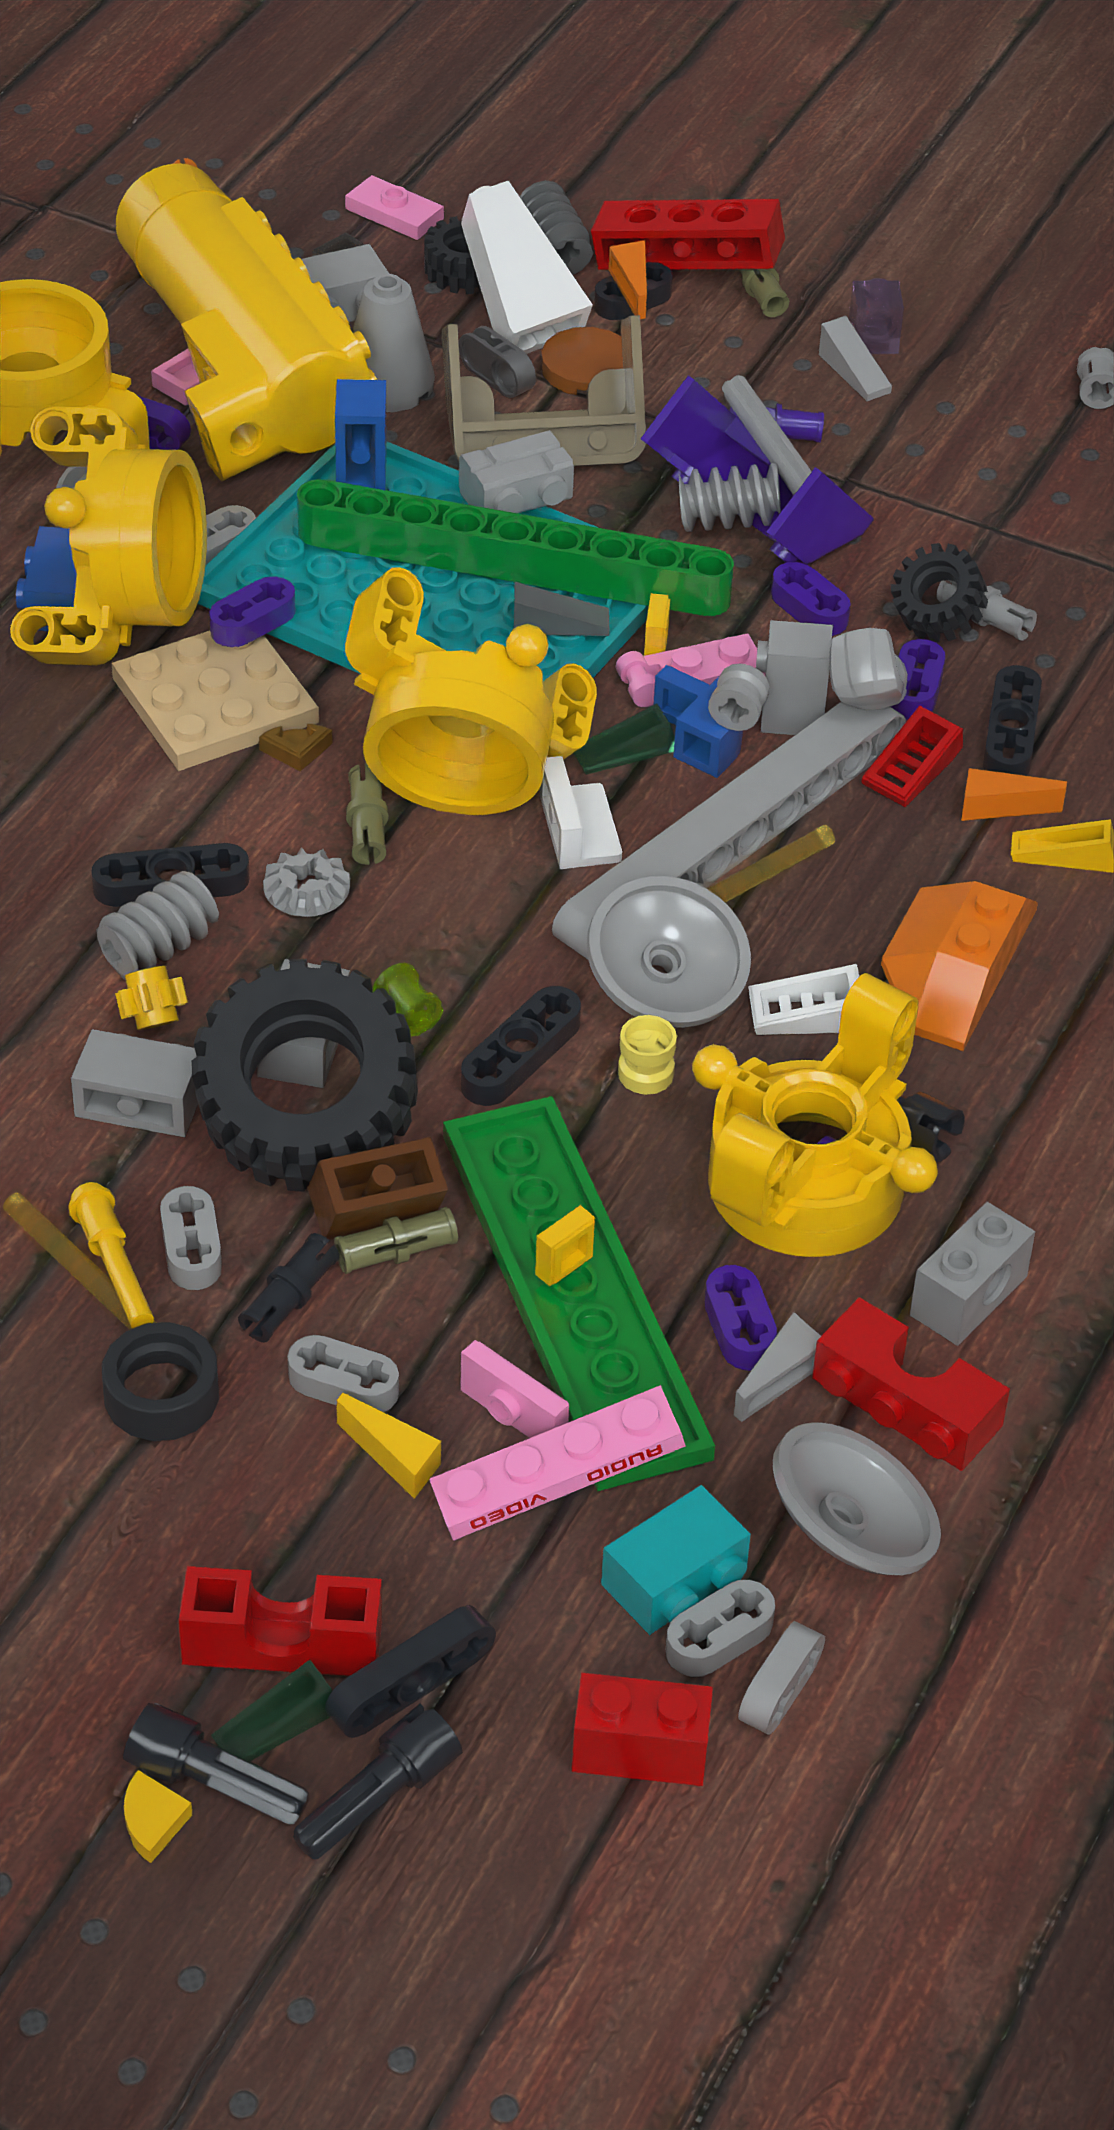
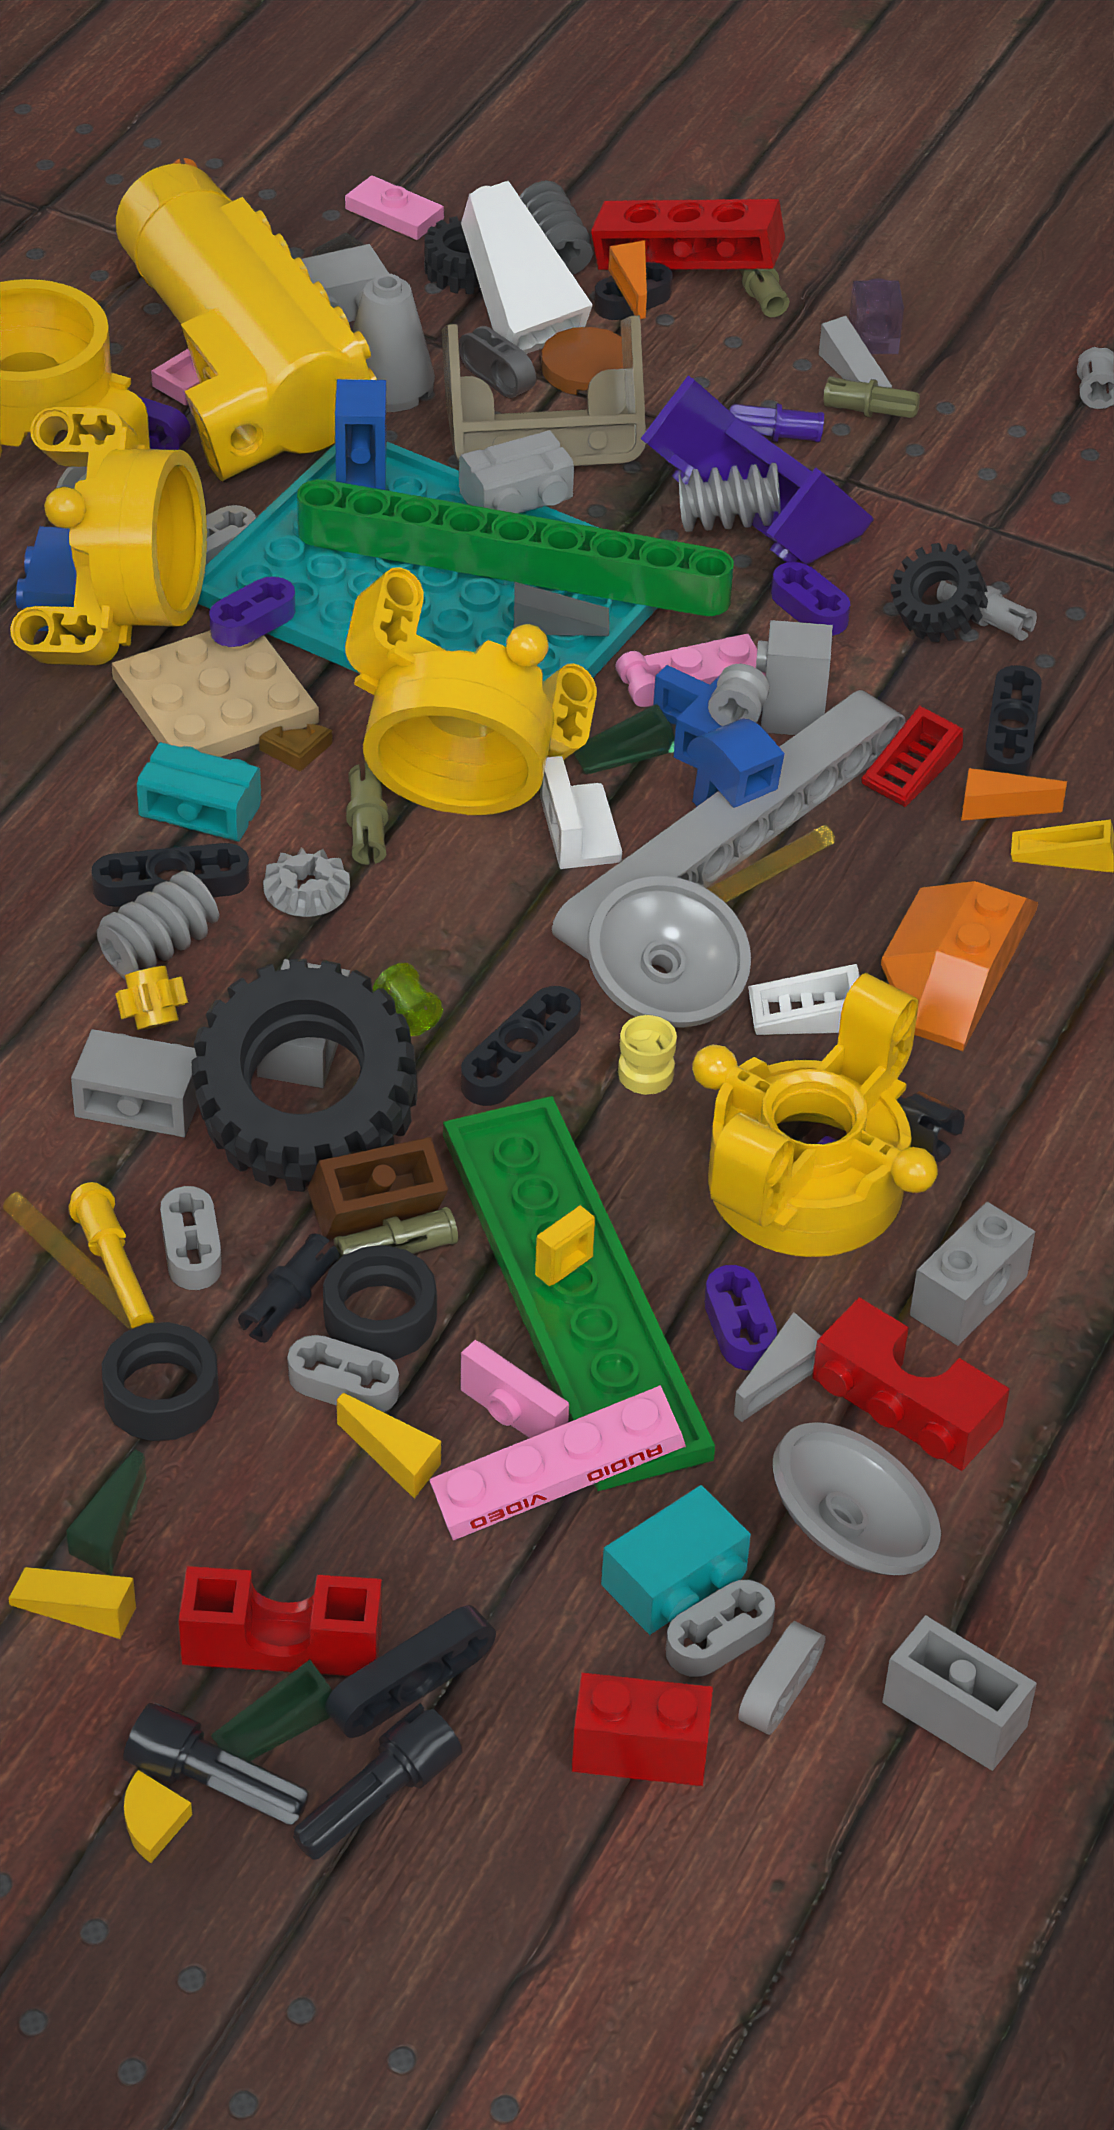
yellow tile [644,593,670,656] -> none
light grey axle [722,375,812,495] -> none
light grey piece [829,628,908,710] -> none
dark purple beam [890,639,945,720] -> none
none -> yellow piece [9,1567,136,1639]
none -> clear green piece [66,1449,147,1576]
none -> teal brick [137,742,261,842]
none -> black tyre [323,1245,437,1360]
none -> blue brick [687,718,785,808]
none -> olive axle [824,376,920,418]
none -> light grey brick [882,1615,1037,1771]

